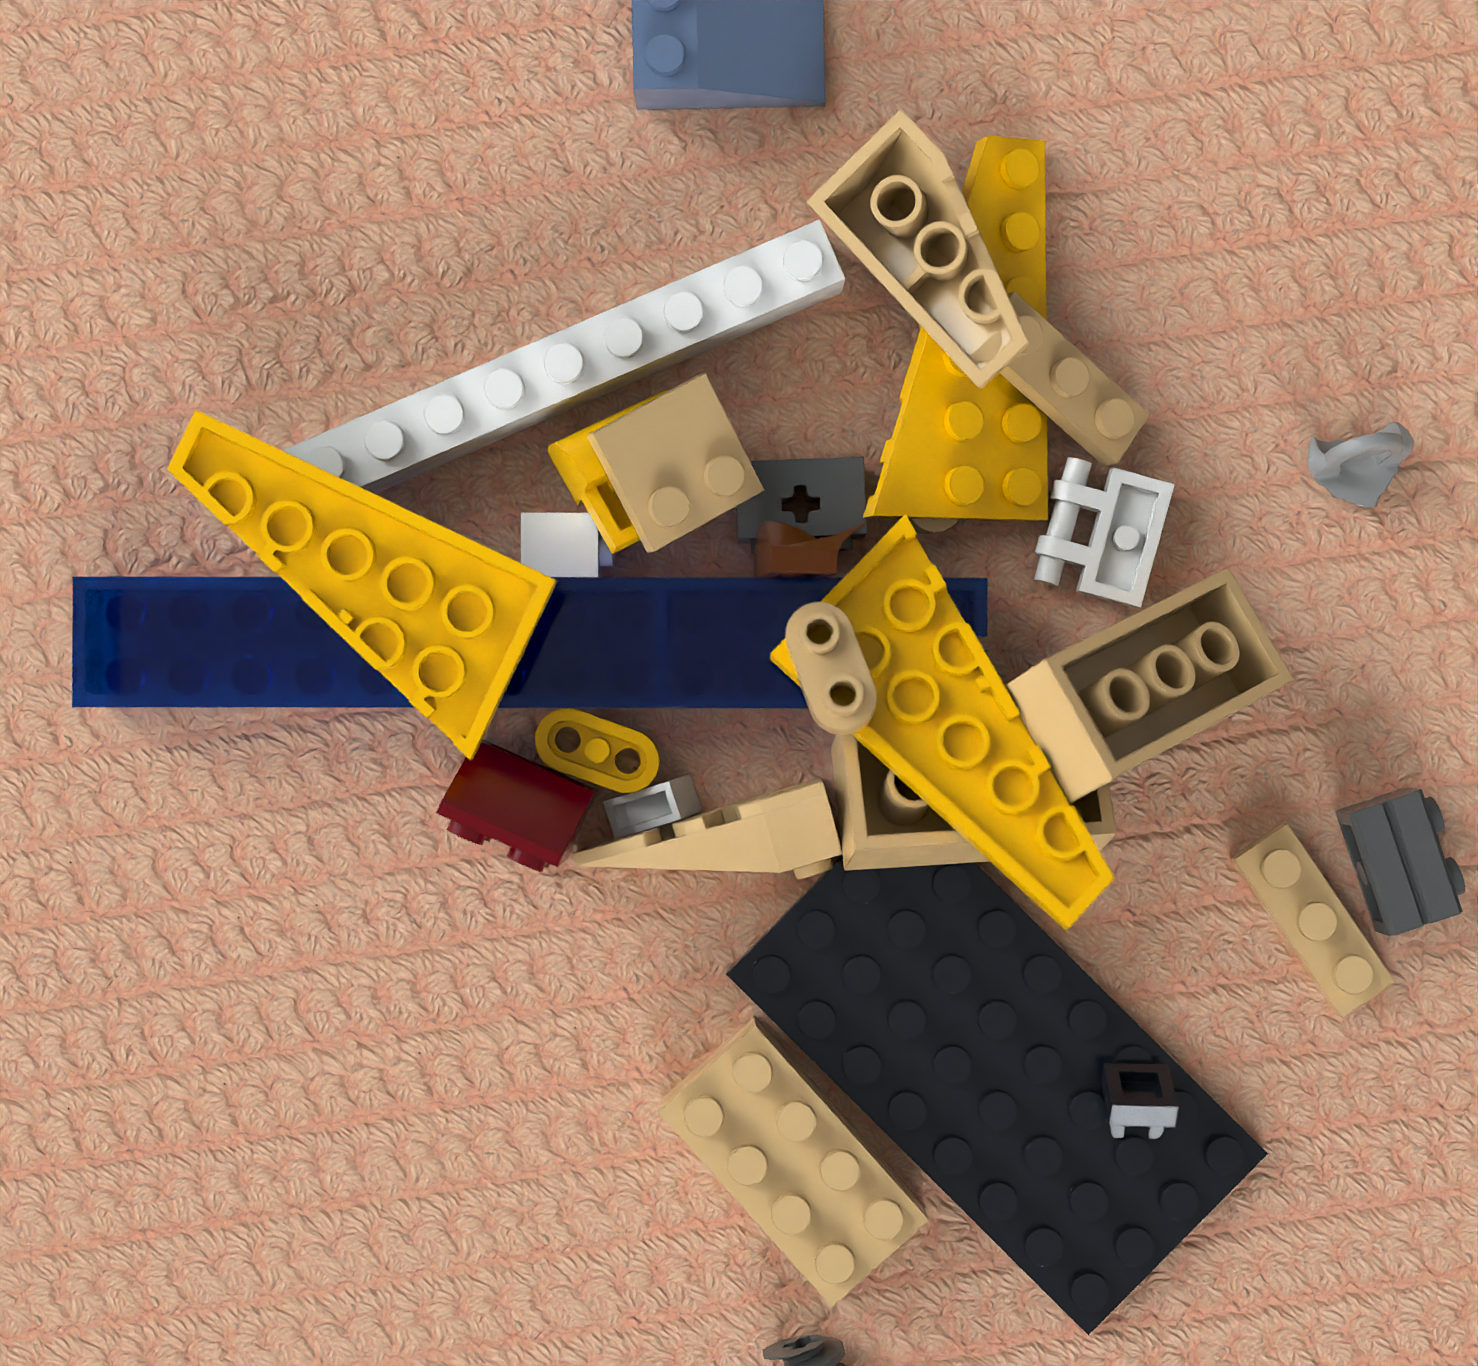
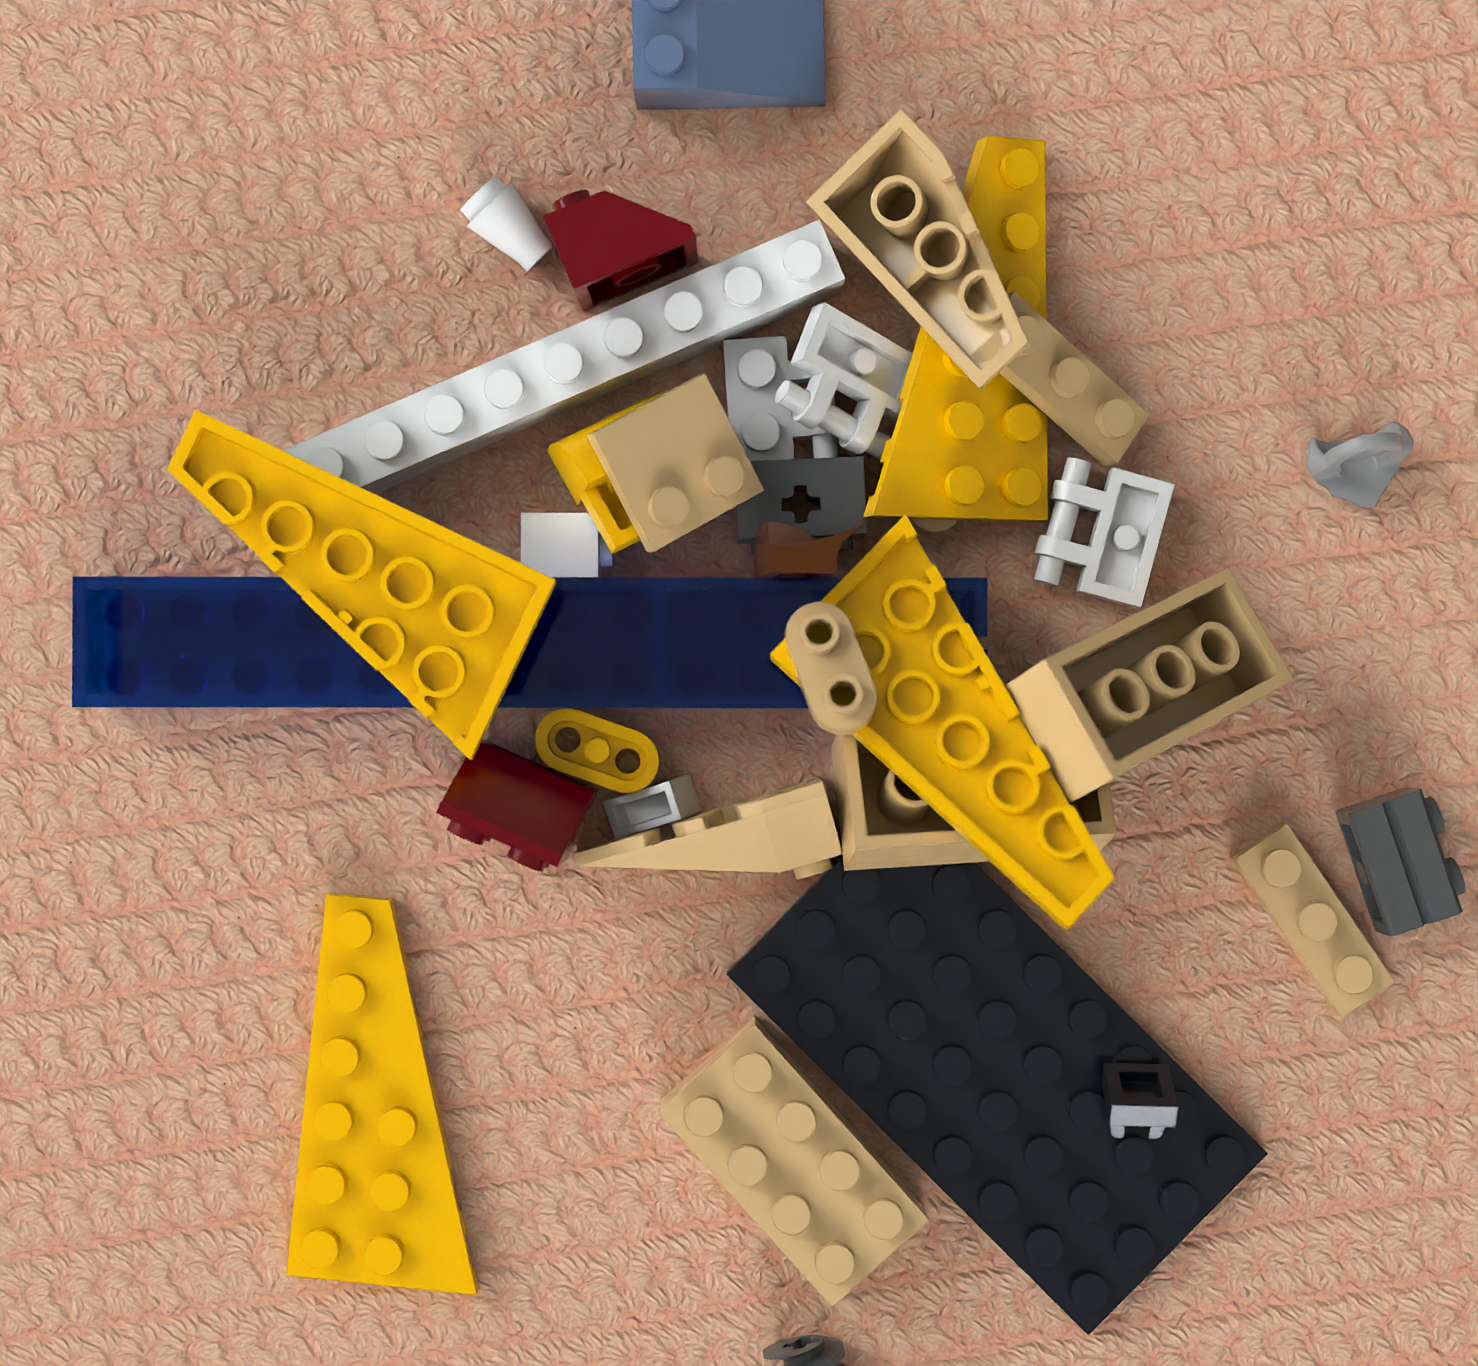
none -> yellow wing [286,892,479,1295]
none -> white cone [460,175,554,272]
none -> dark red slope [543,189,698,312]
none -> white plate [723,336,839,461]
none -> white plate [775,302,912,460]

